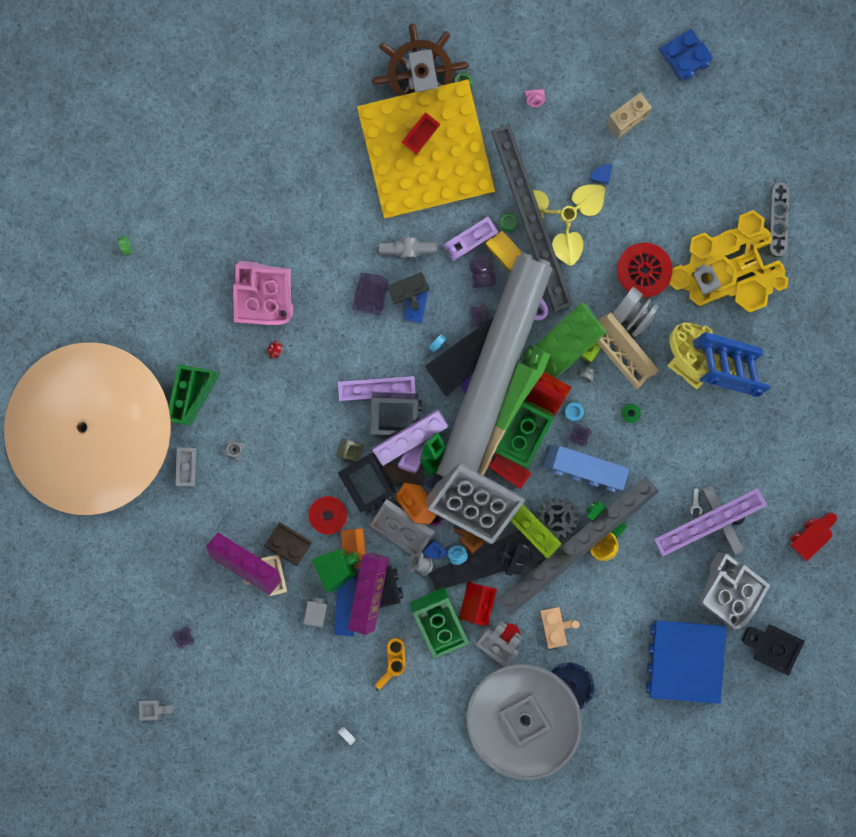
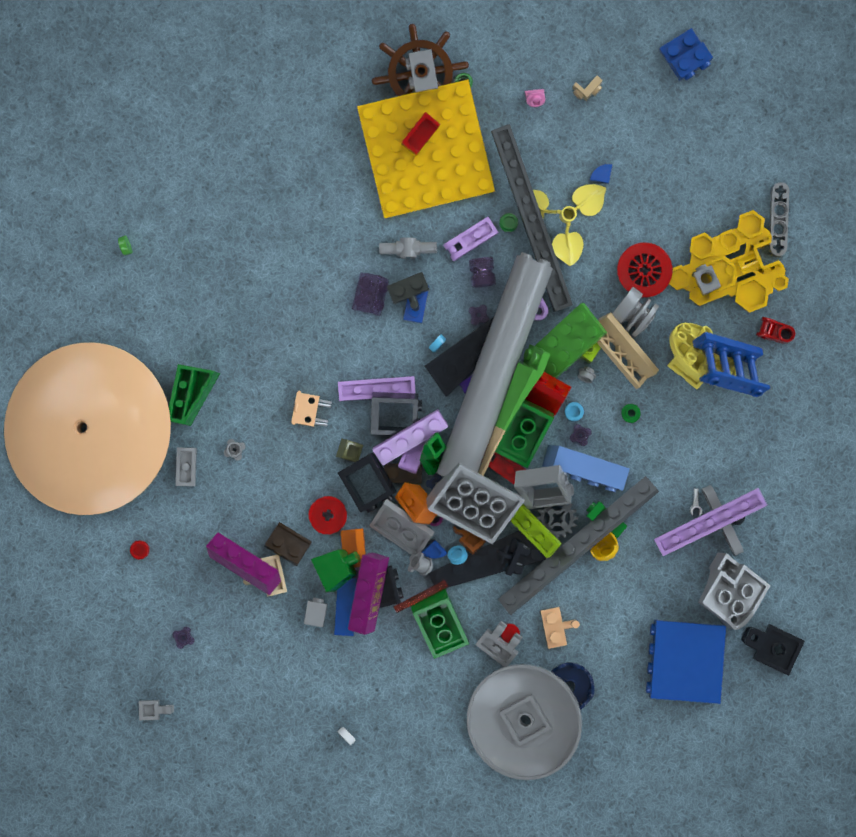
bright pink slope [233,261,293,325] -> none
red plate [267,340,283,359] -> none
light orange beam [375,637,405,690] -> none
red panel [459,582,497,626] -> none
yellow panel [485,231,522,272] -> none
tan window [605,93,652,139] -> none
red hinge [788,512,838,561] -> none
none -> red tile [130,540,150,560]
none -> light nougat piece [291,391,332,427]
none -> clear red bar [393,580,448,613]
none -> light grey window [514,465,574,509]
none -> tan bracket [572,76,603,101]
none -> red piece [756,317,796,344]

